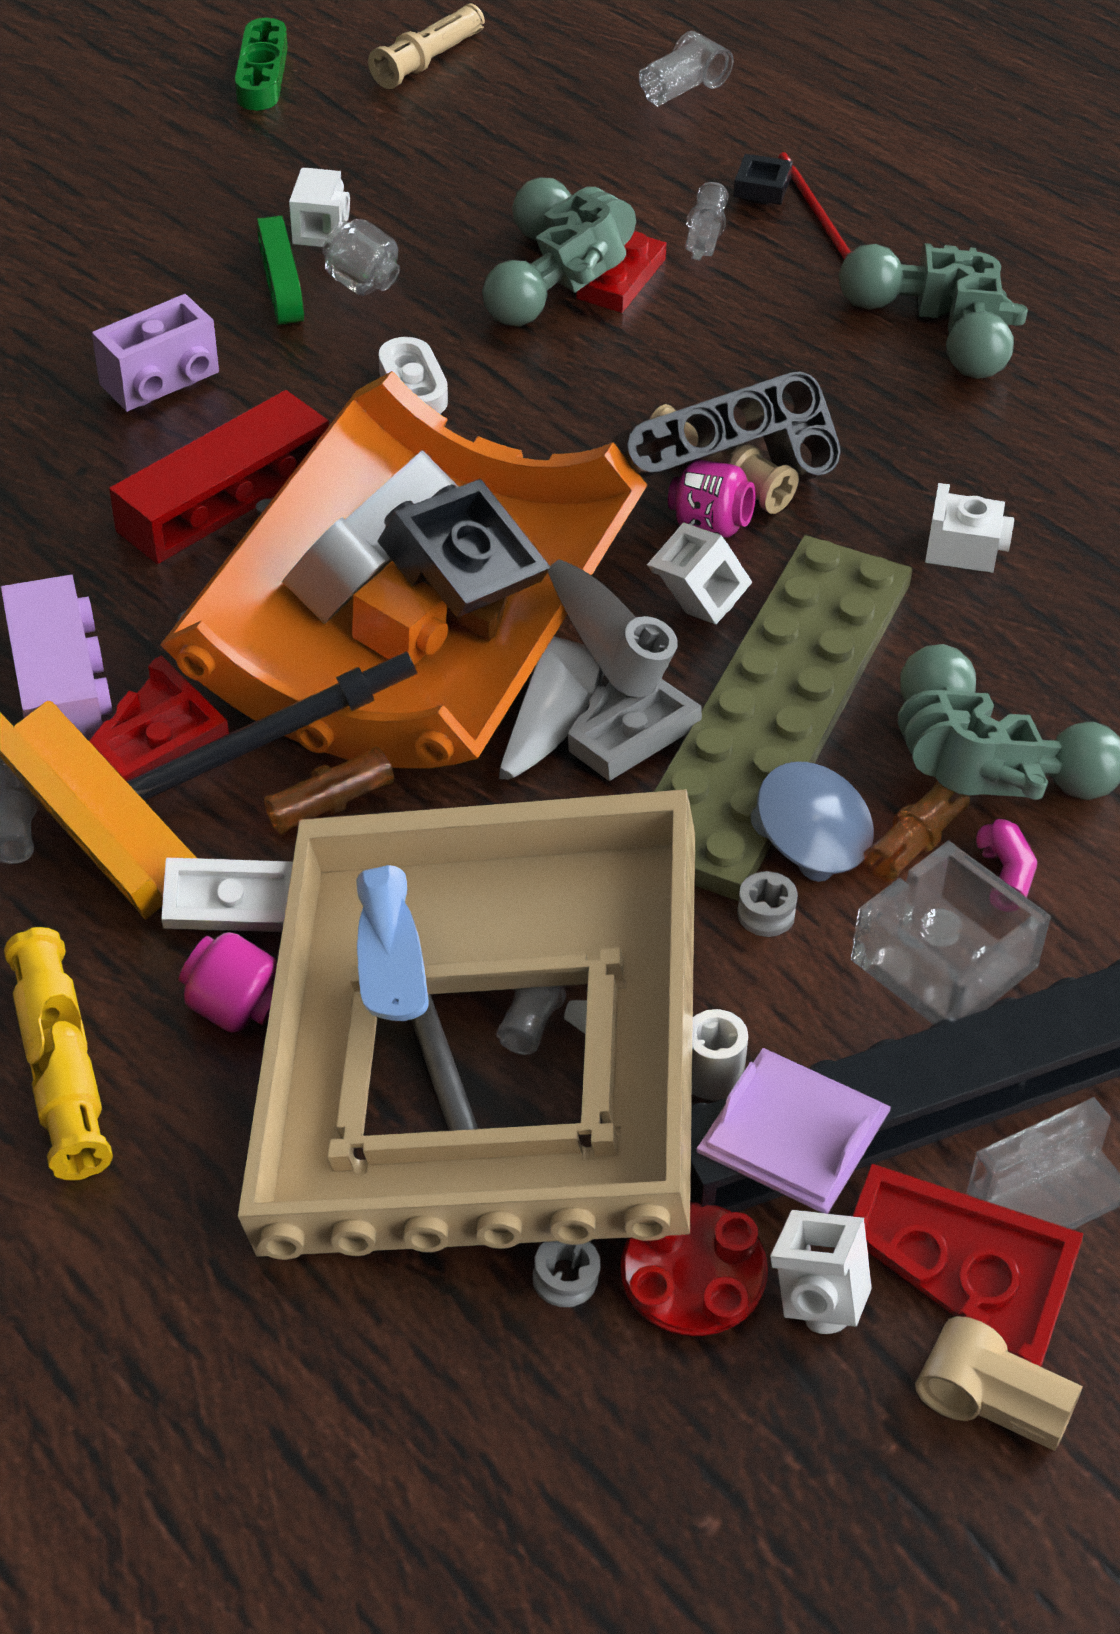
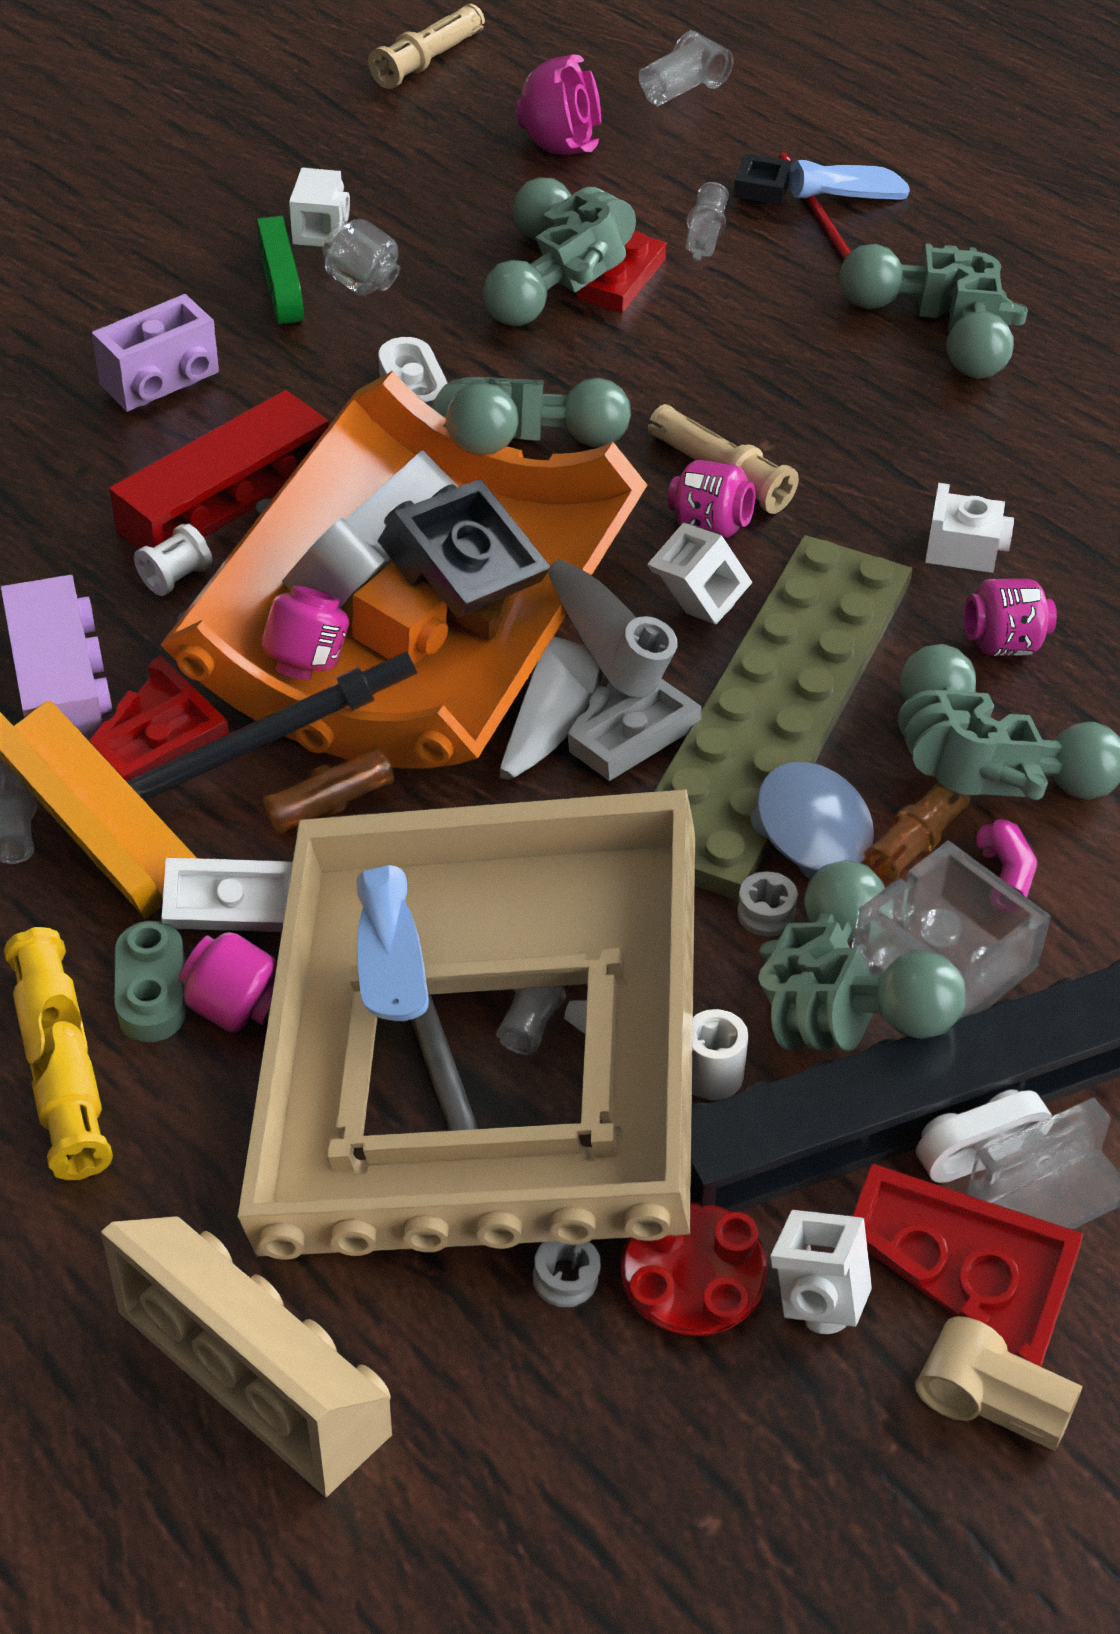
green beam [235,18,288,111] -> none
black beam [611,371,841,483] -> none
lavender piece [696,1048,891,1214] -> none
none -> tan slope [101,1216,392,1497]
none -> sand green plate [115,921,186,1043]
none -> white bush [134,524,212,596]
none -> dark pink head [261,585,349,680]
none -> sand green piece [432,377,631,456]
none -> dark pink cylinder [516,54,601,155]
none -> sand green piece [758,859,966,1051]
none -> light blue piece [788,160,910,200]
none -> white plate [916,1090,1054,1183]
none -> dark pink head [963,578,1057,656]

